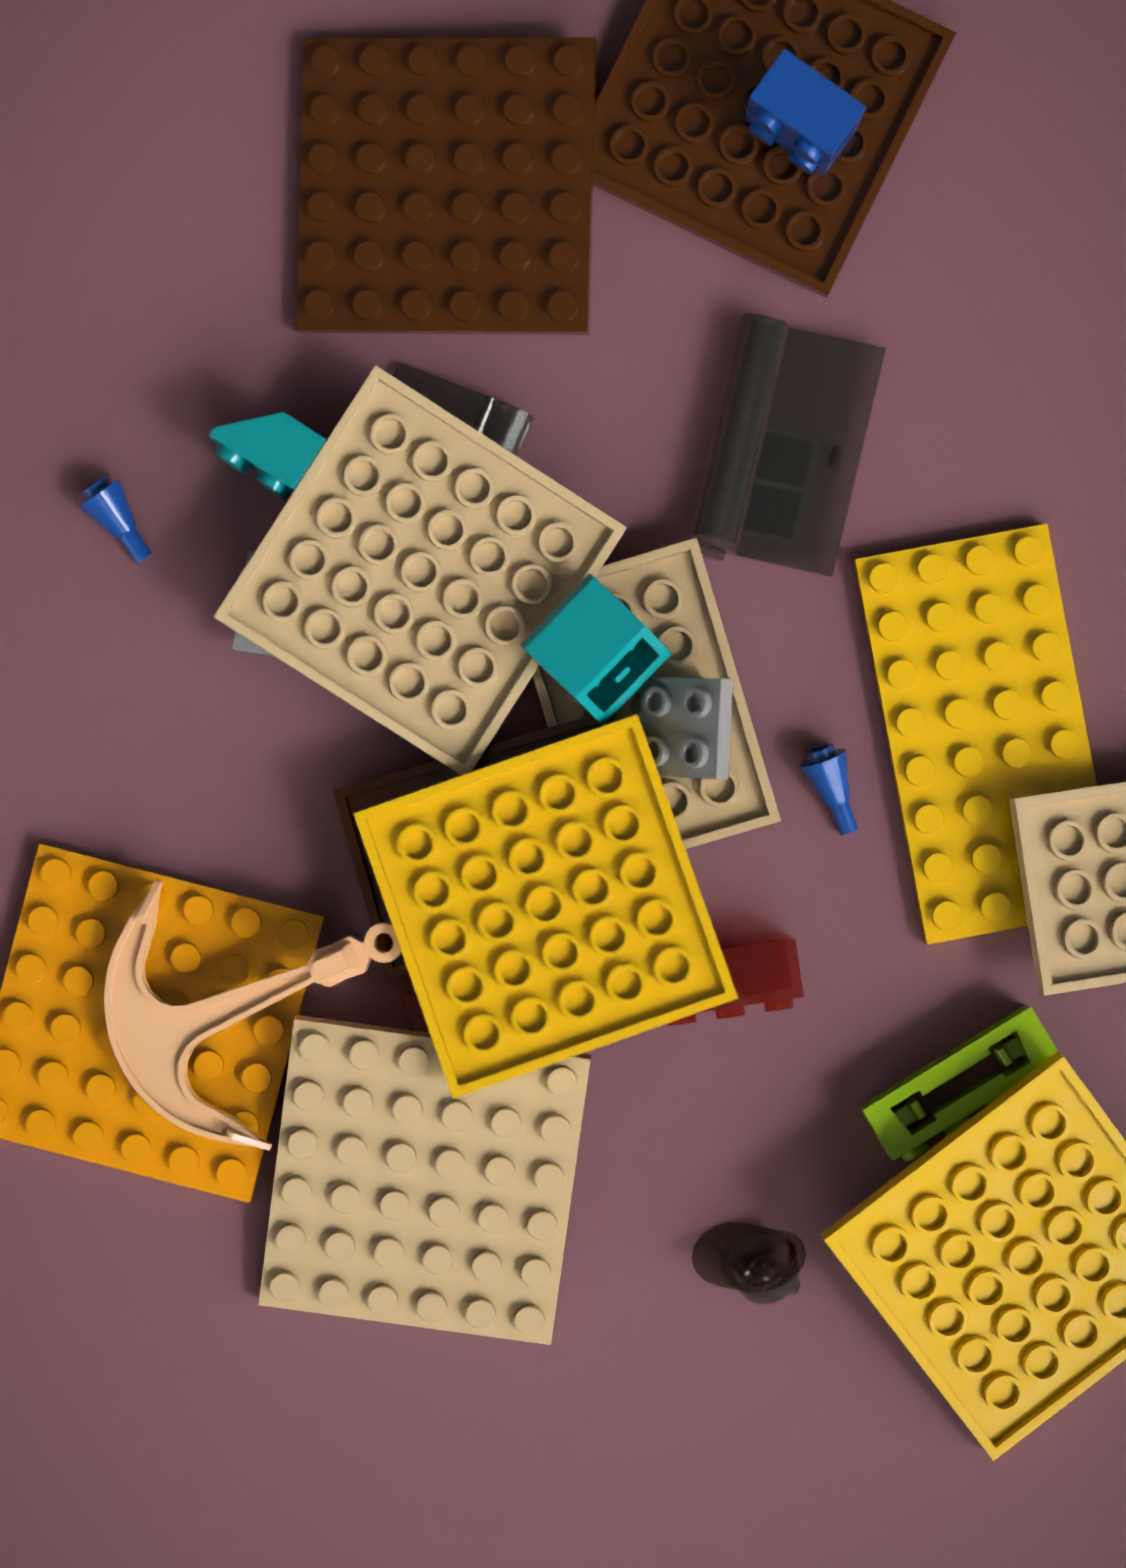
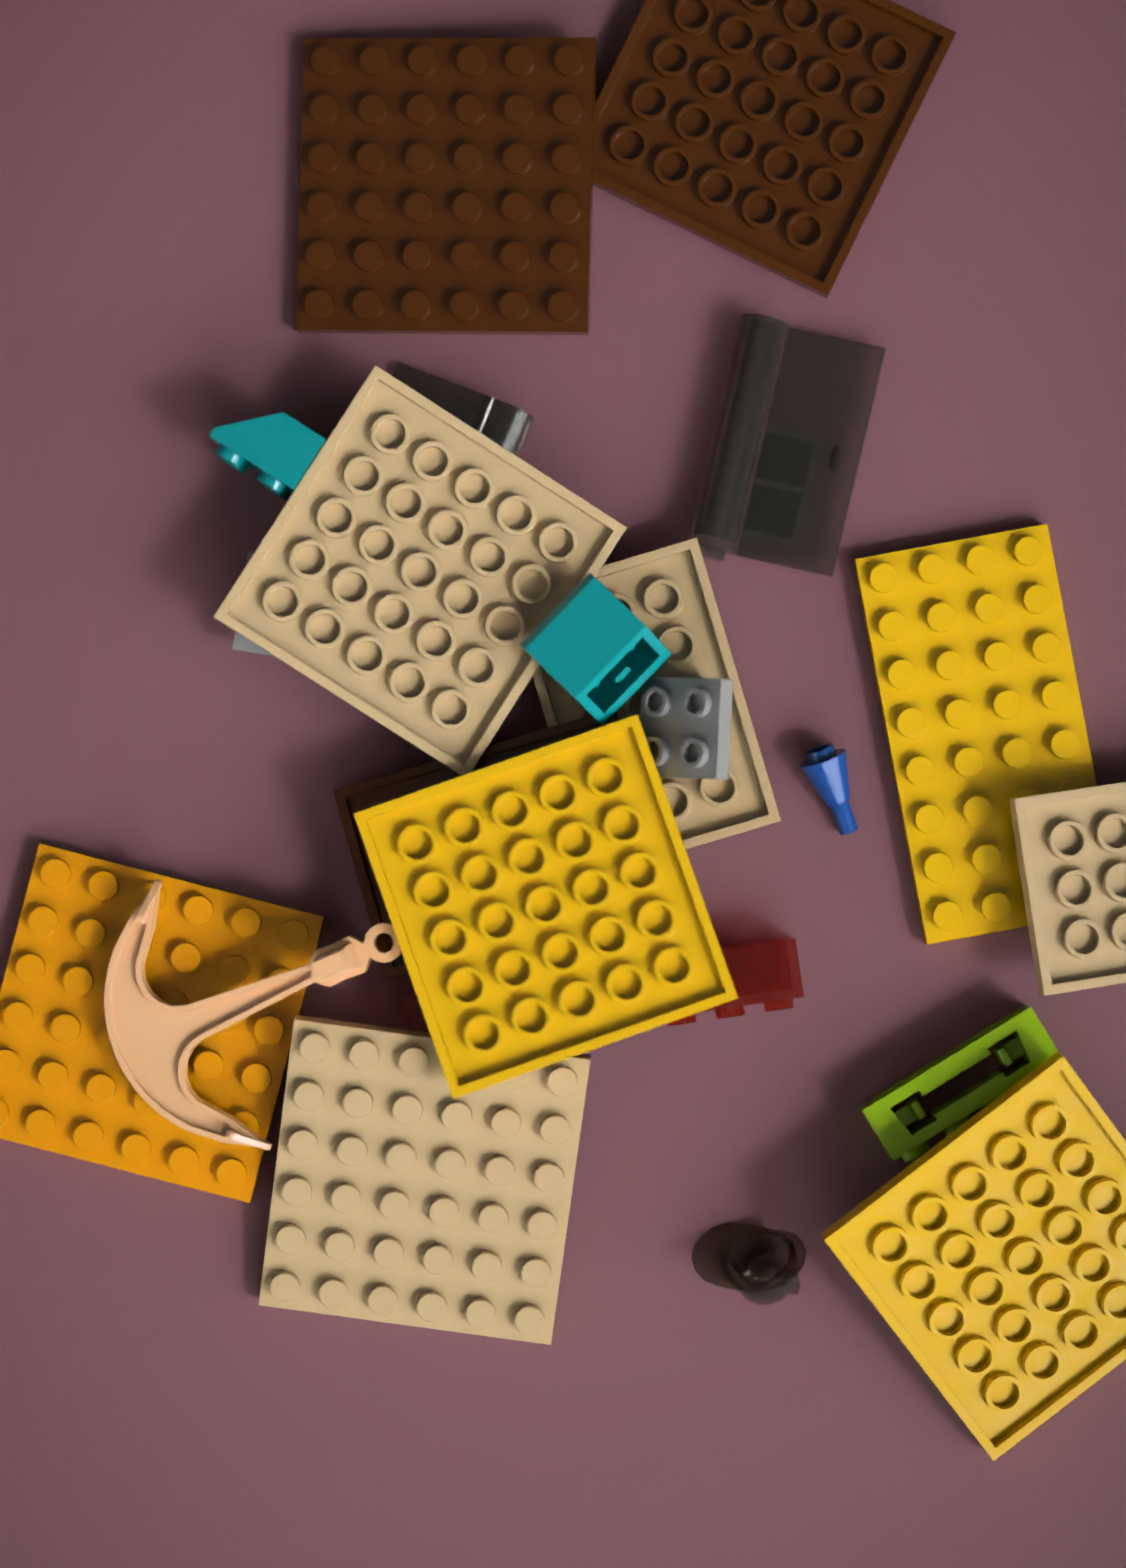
blue cone [79,476,152,564] -> none
blue brick [744,49,866,176] -> none

